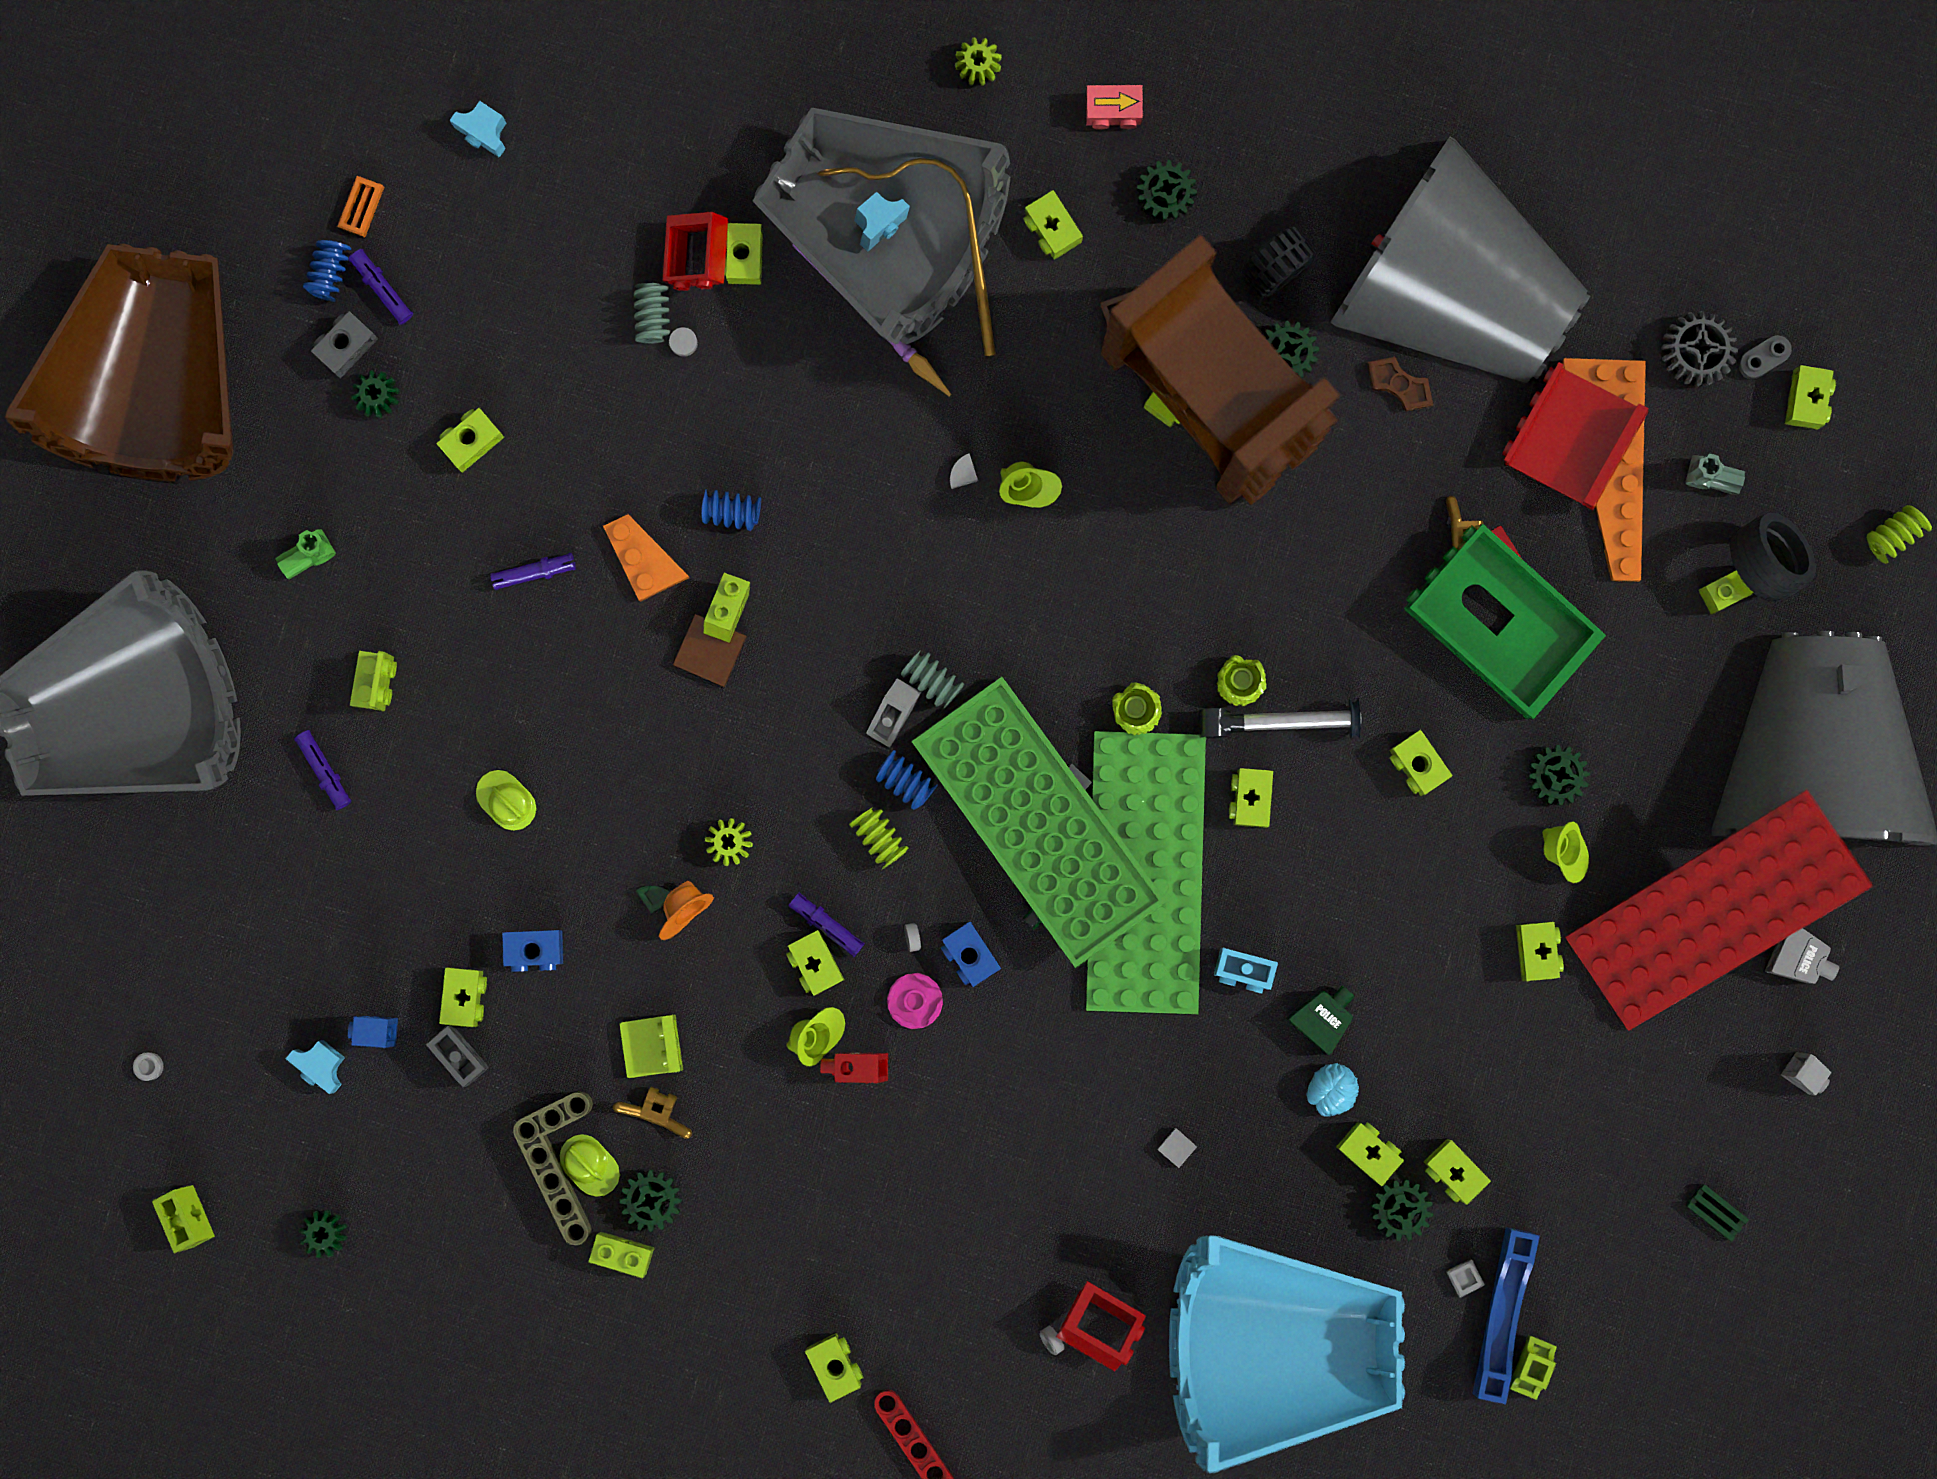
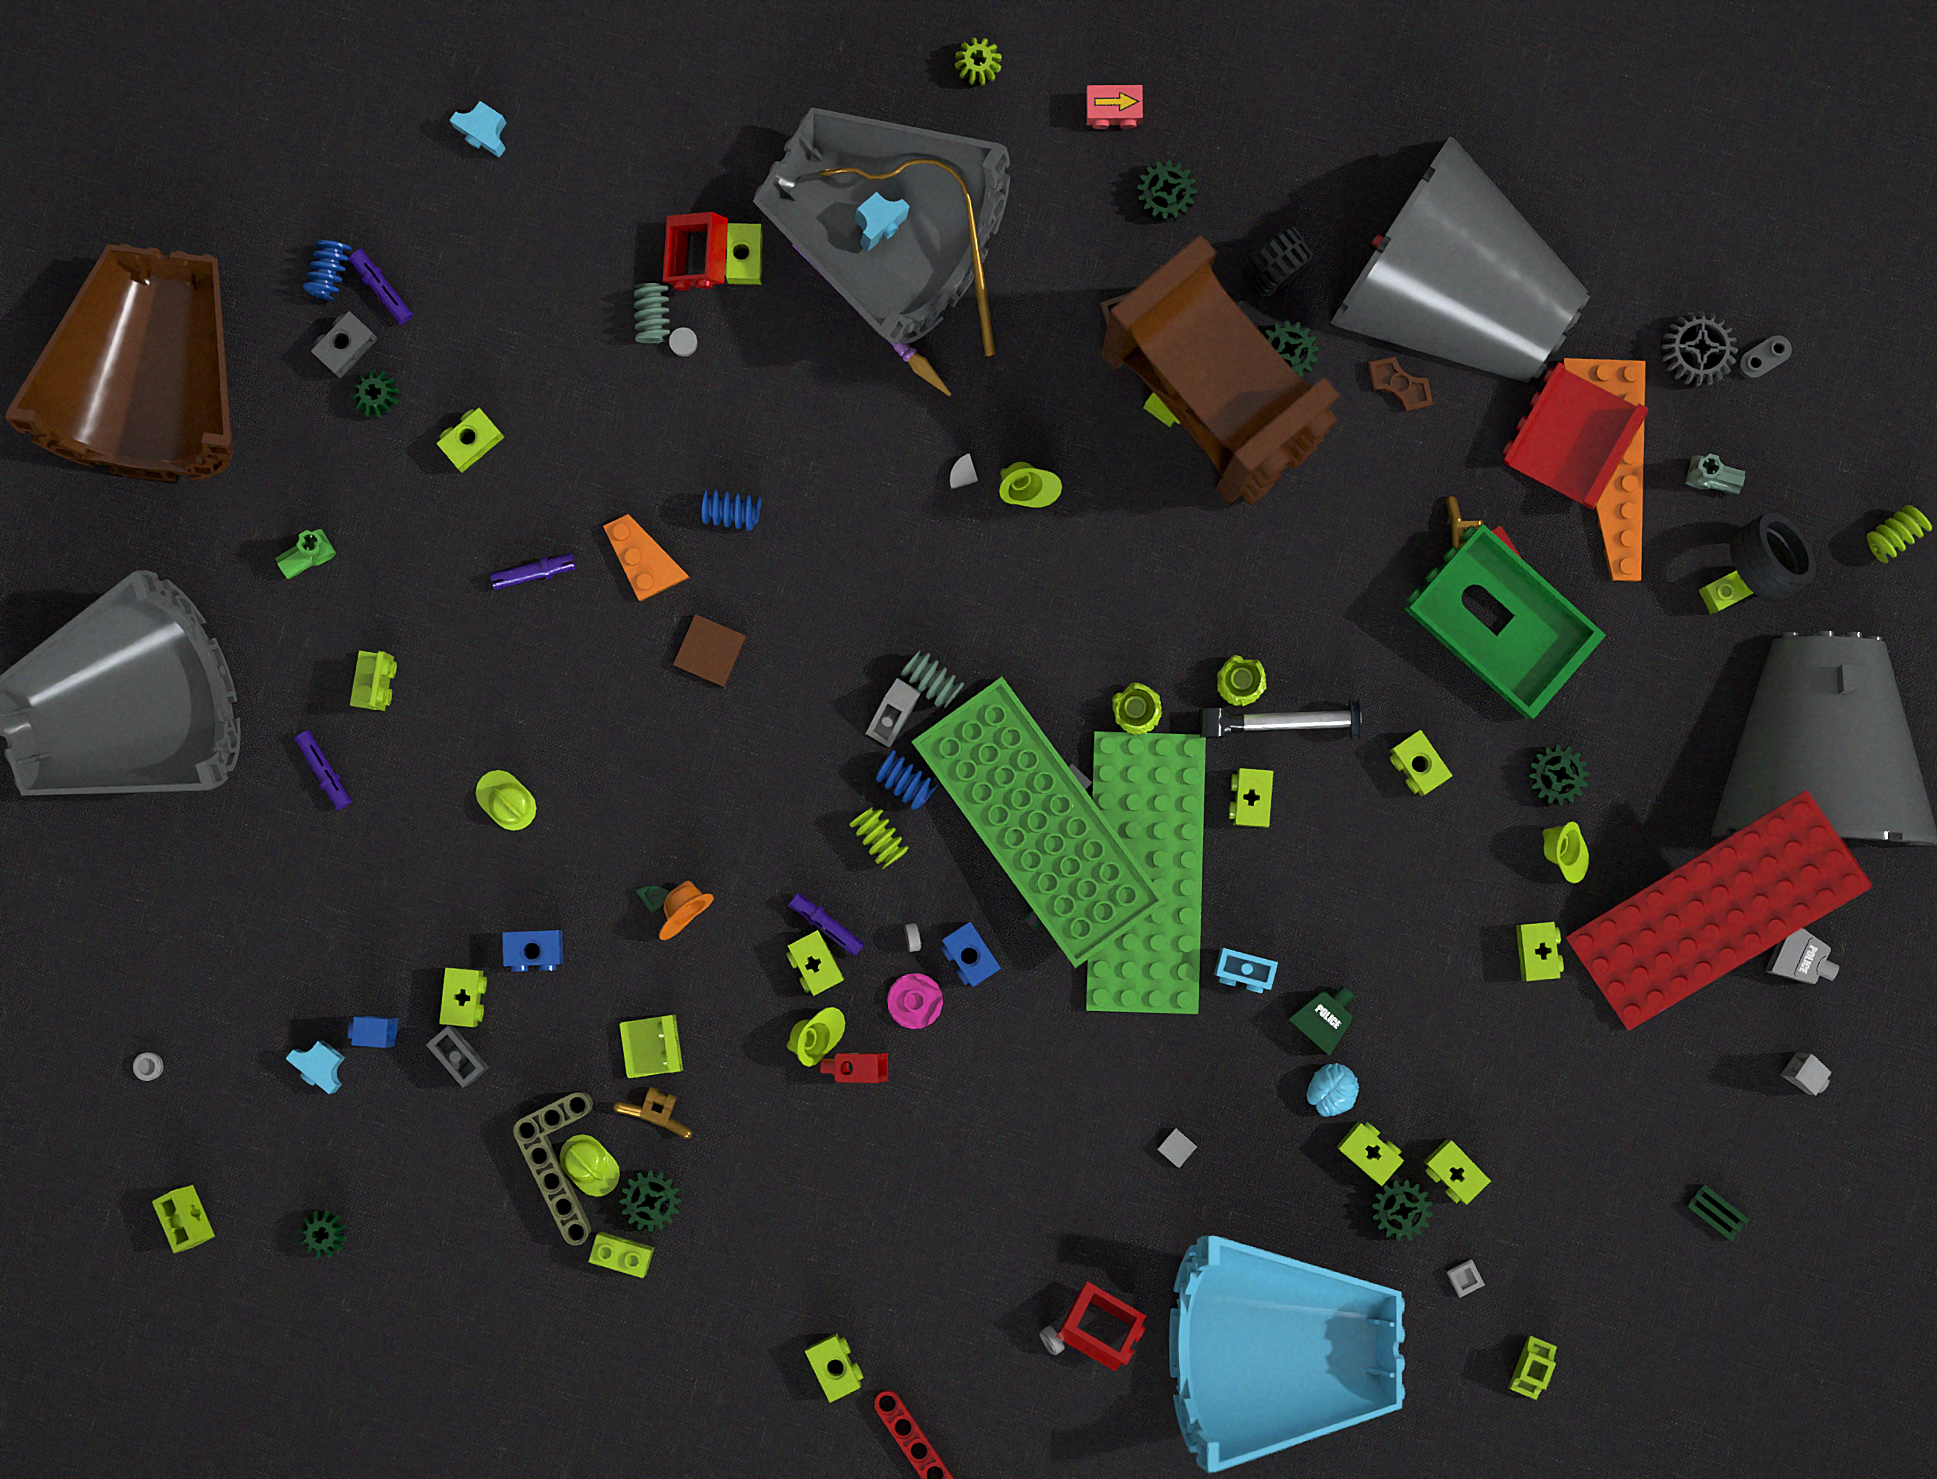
orange tile [337,176,384,238] -> none
lime brick [704,573,750,643] -> none
lime gear [705,818,753,866] -> none
lime brick [1023,190,1083,259] -> none
blue arch [1472,1227,1539,1404] -> none
lime brick [1785,365,1836,429] -> none

